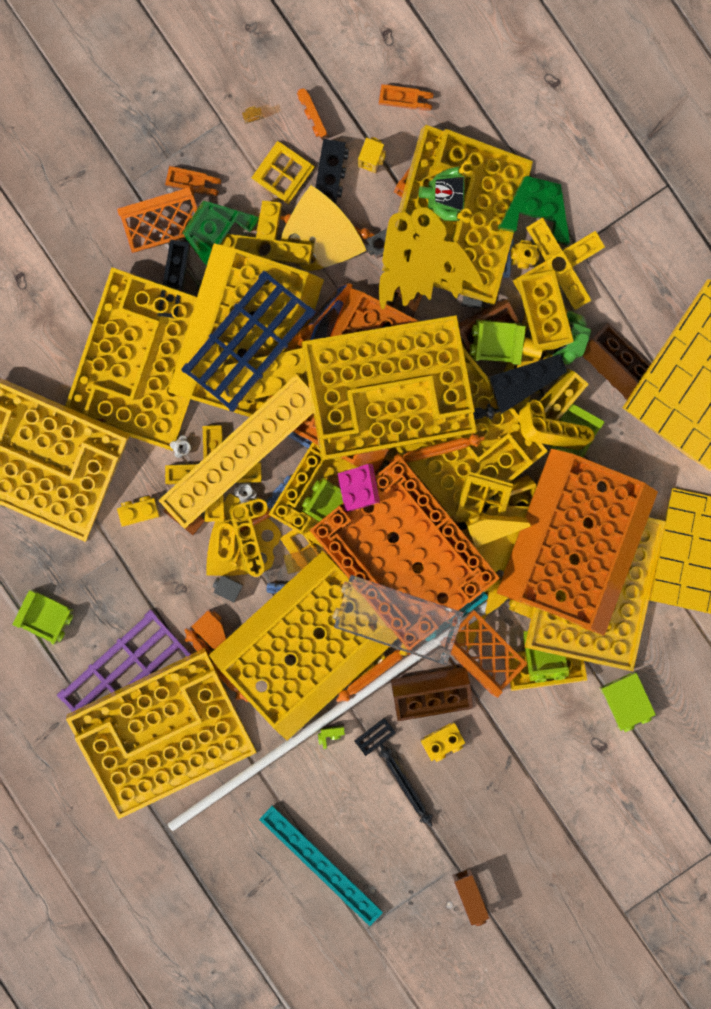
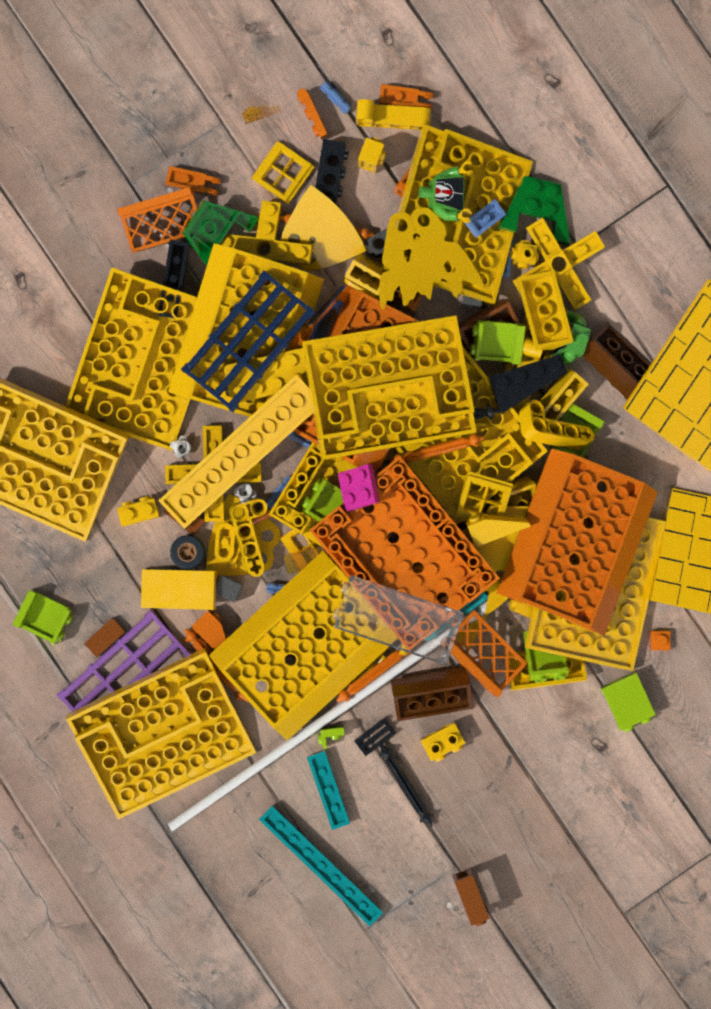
none -> dark orange tile [84,618,126,657]
none -> yellow tile [141,569,217,610]
none -> black wheel [170,535,206,569]
none -> teal plate [307,750,350,830]
none -> medium blue axle [320,81,352,114]
none -> yellow brick [344,253,384,299]
none -> yellow beam [356,99,431,130]
none -> medium blue plate [464,199,507,238]
none -> orange plate [650,631,670,650]

